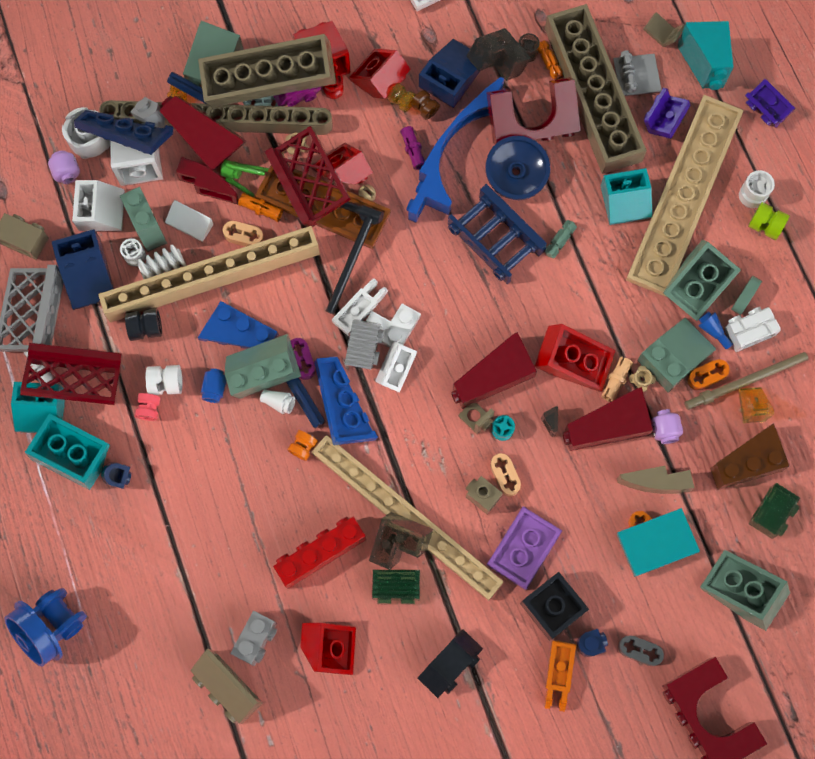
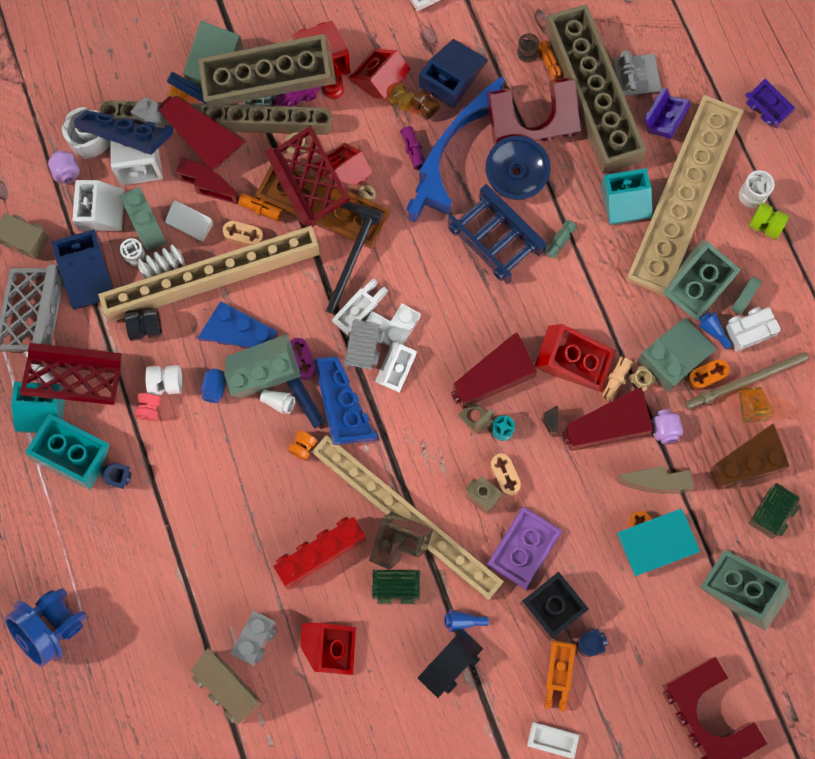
bright green plant [220,160,269,197] -> none
clear smoke brick [467,28,531,81] -> none
dark grey beam [618,635,664,666] -> none
dark tan bracket [643,12,685,47] -> none
teal slope [678,21,734,90] -> none
none -> blue cone [444,609,489,632]
none -> white tile [527,722,580,759]

